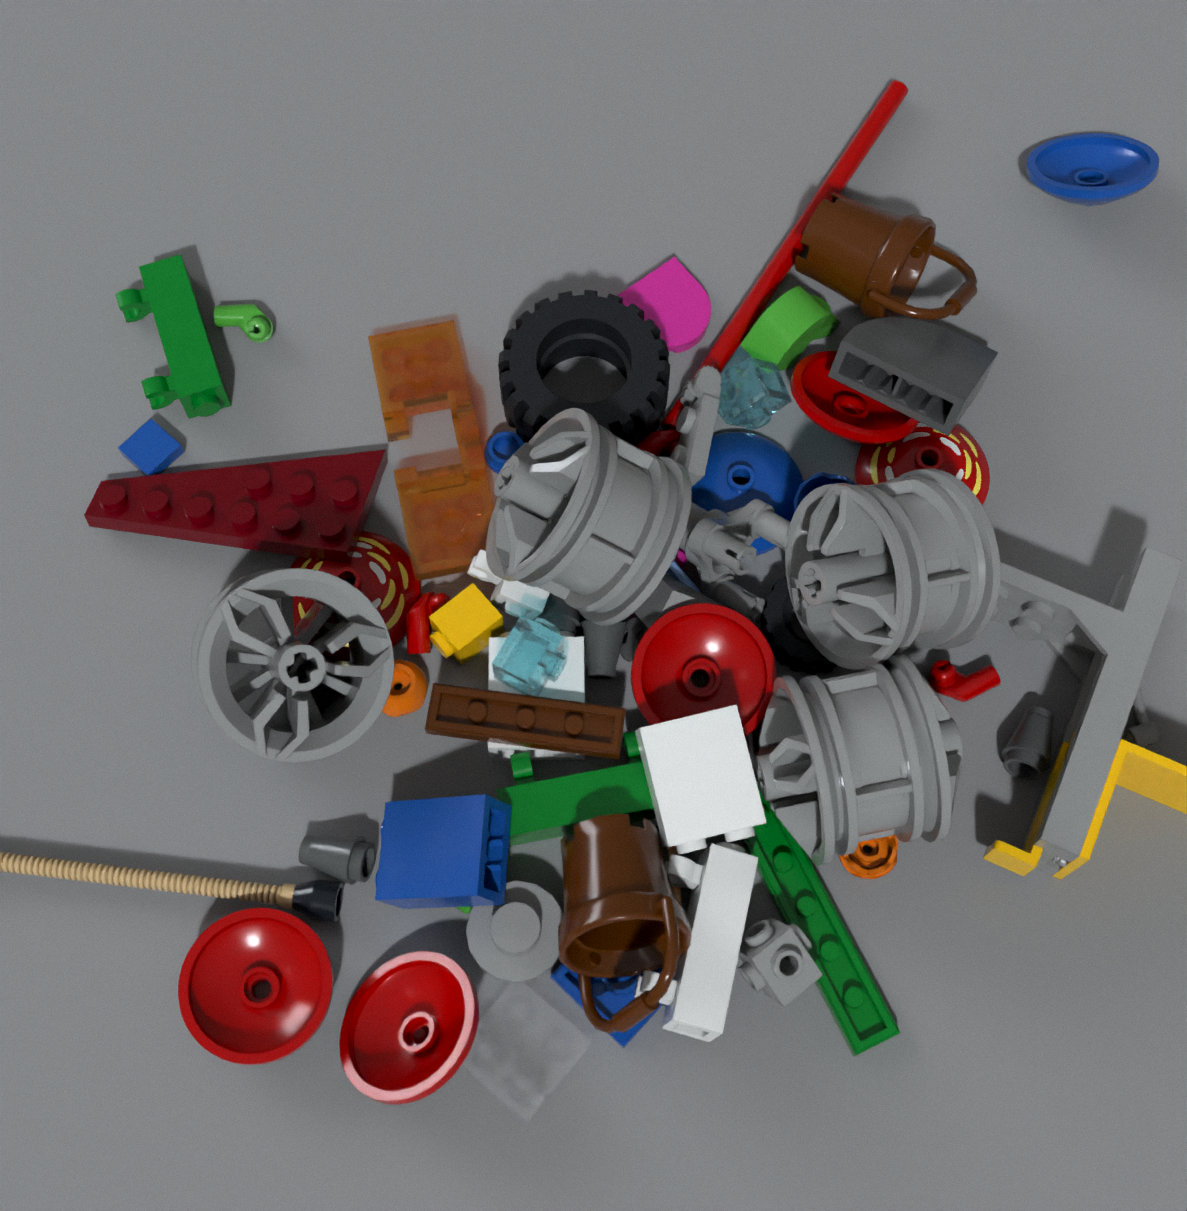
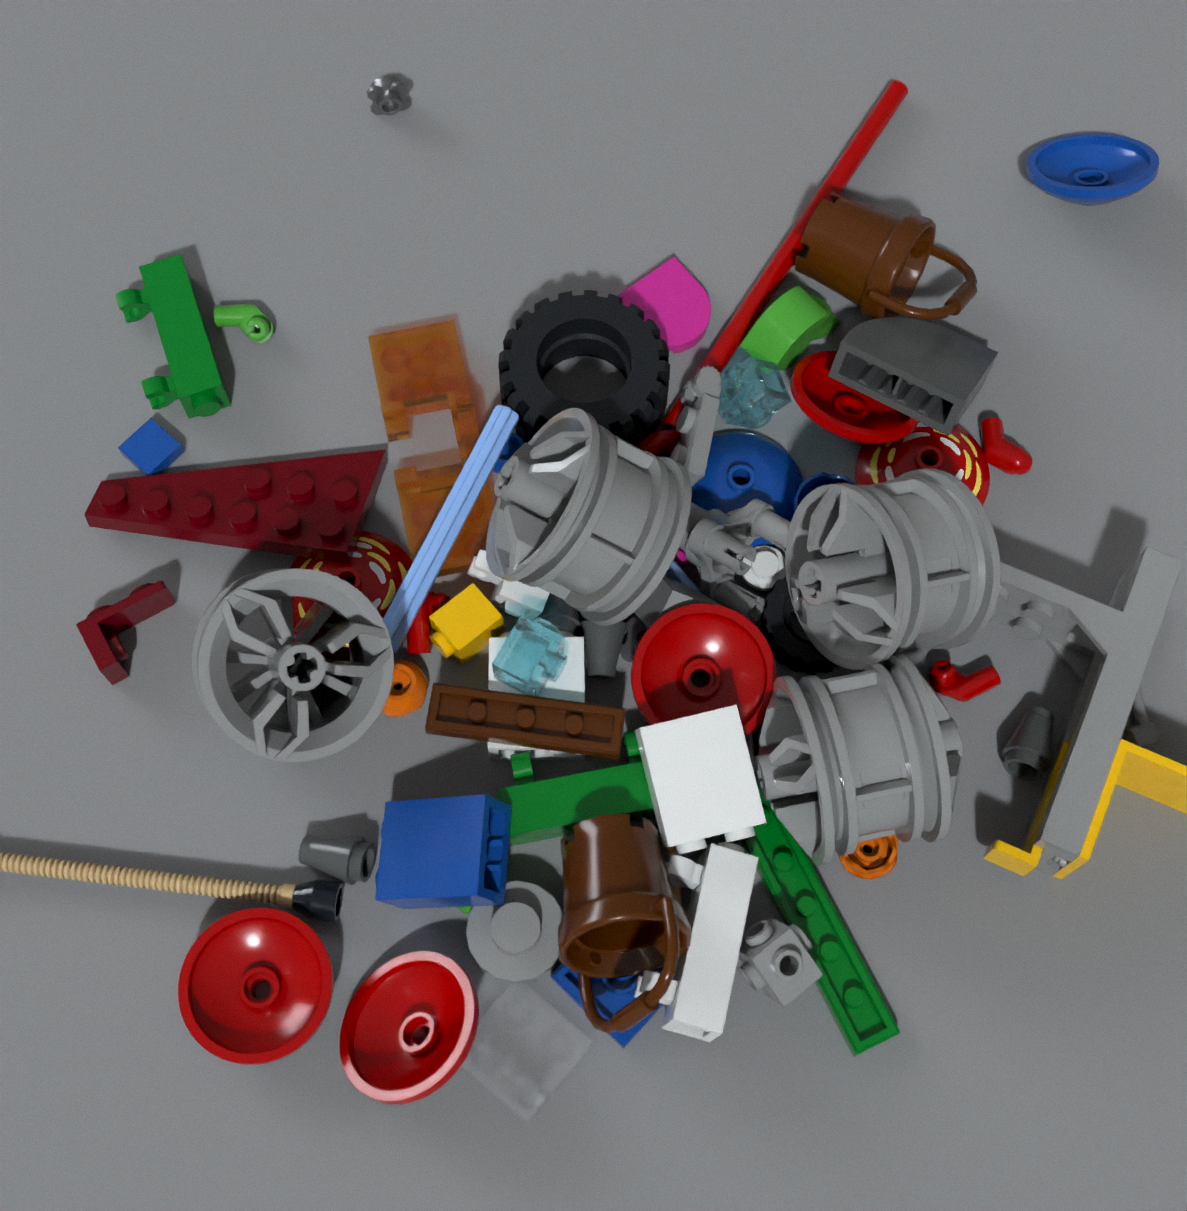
none -> dark red bracket [76,580,176,685]
none -> flat silver plate [367,76,411,115]
none -> light blue axle [383,405,519,654]
none -> white plate [742,546,786,591]
none -> red arm [980,418,1033,475]

